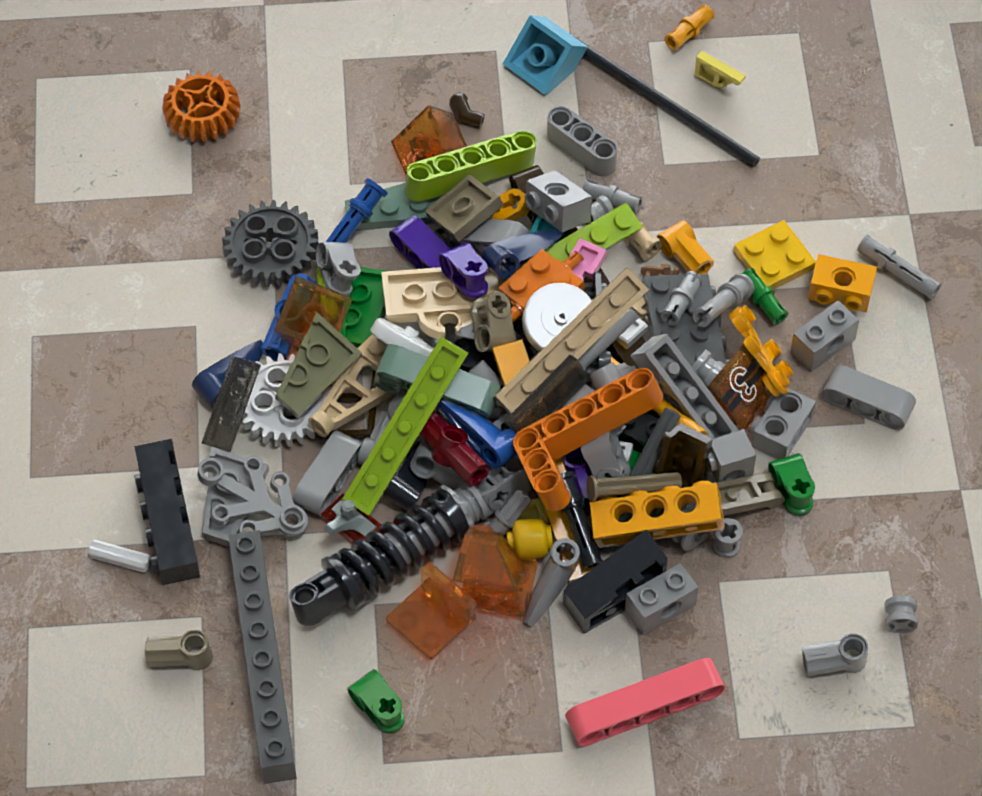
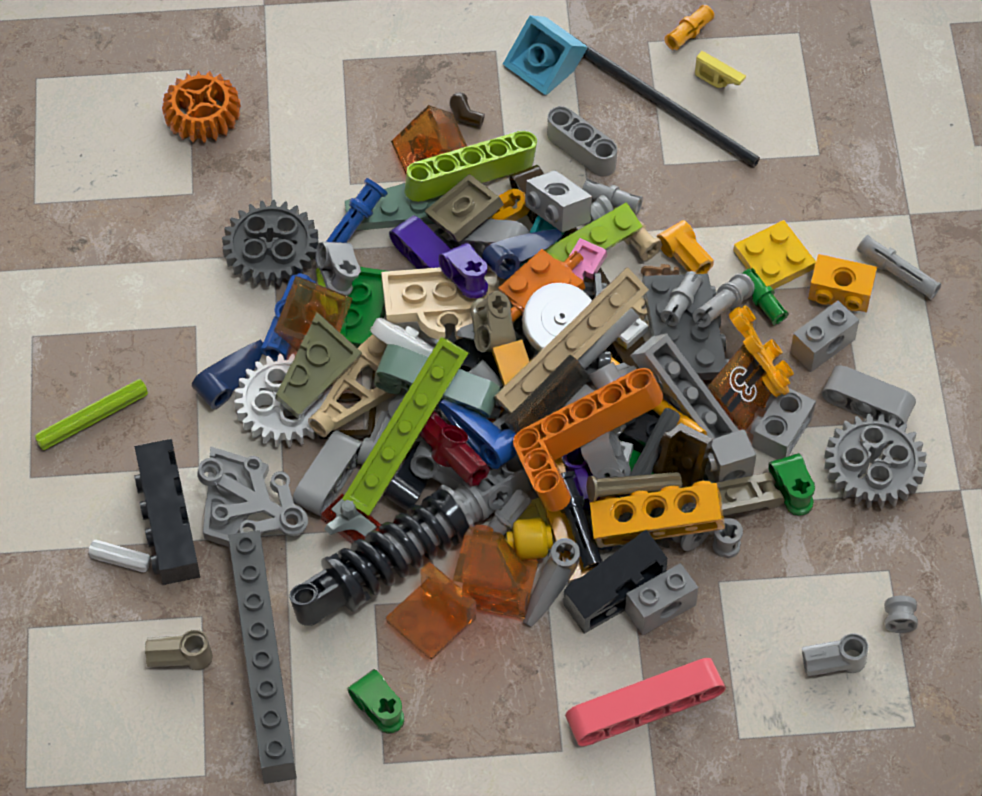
clear smoke tile [201,356,261,453] -> none
light grey wheel [692,349,725,387] -> none
none -> lime axle [35,379,148,450]
none -> light grey gear [824,414,927,509]

